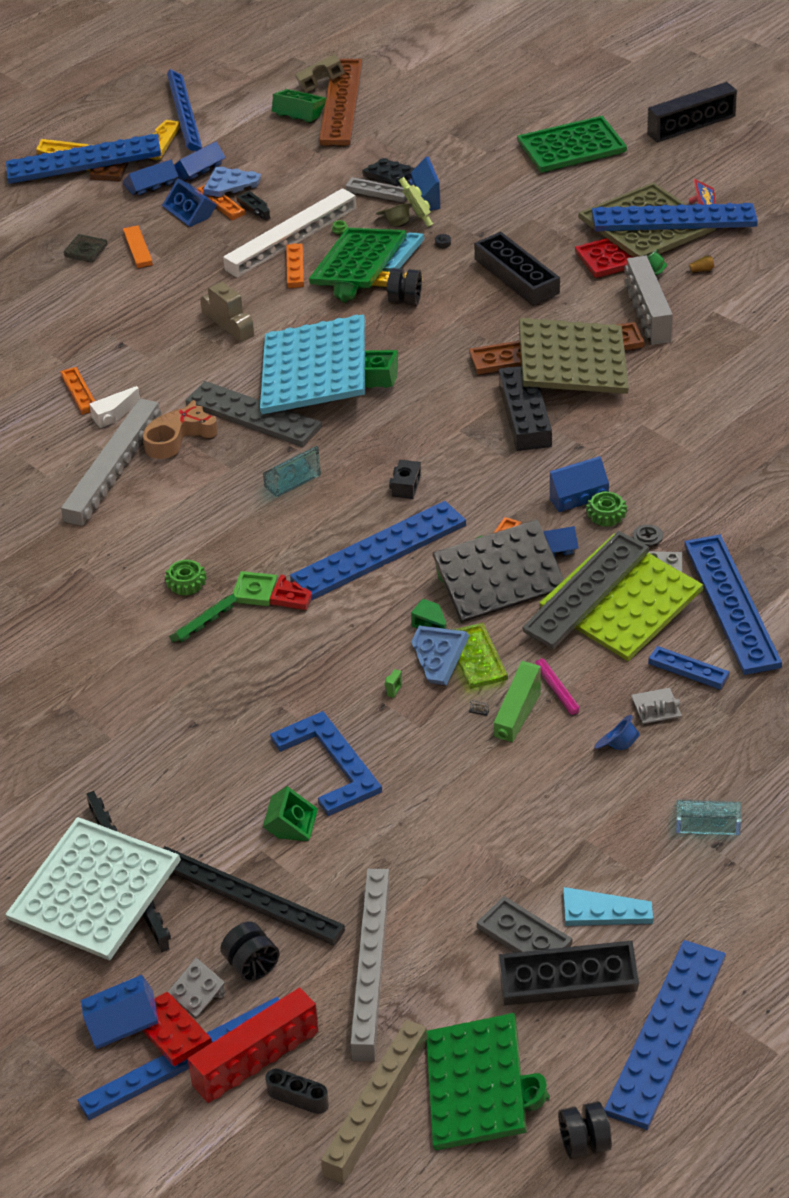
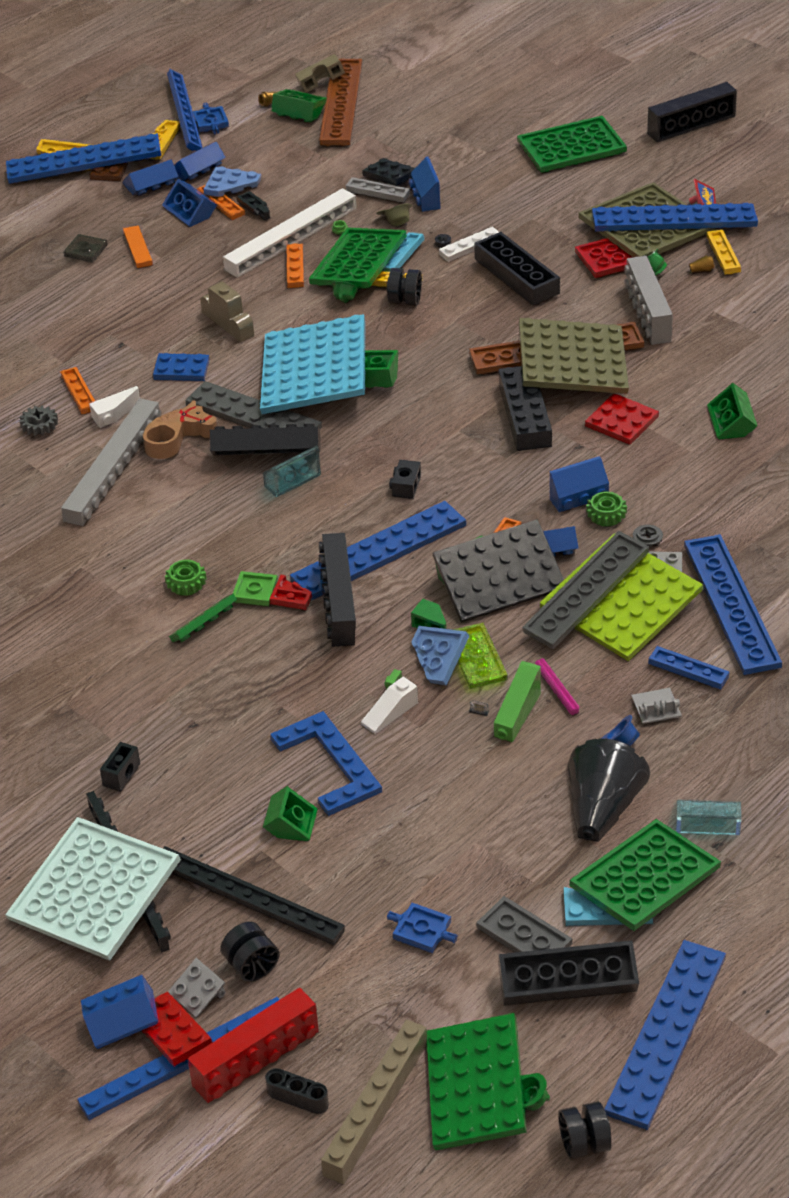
light grey brick [351,869,390,1061] -> none
yellowish green plate [398,177,433,227] -> none
none -> dark grey gear [20,405,58,436]
none -> black brick [100,742,140,792]
none -> blue plate [153,353,210,381]
none -> blue plate [193,102,229,135]
none -> black brick [210,424,321,455]
none -> pearl gold cone [258,91,279,107]
none -> black brick [318,533,356,647]
none -> white slope [361,677,418,734]
none -> blue plate [387,903,458,953]
none -> white plate [439,227,499,262]
none -> black cone [568,738,650,842]
none -> green plate [569,819,721,931]
none -> red plate [585,393,659,445]
none -> yellow plate [707,230,741,274]
none -> green slope [707,383,758,440]

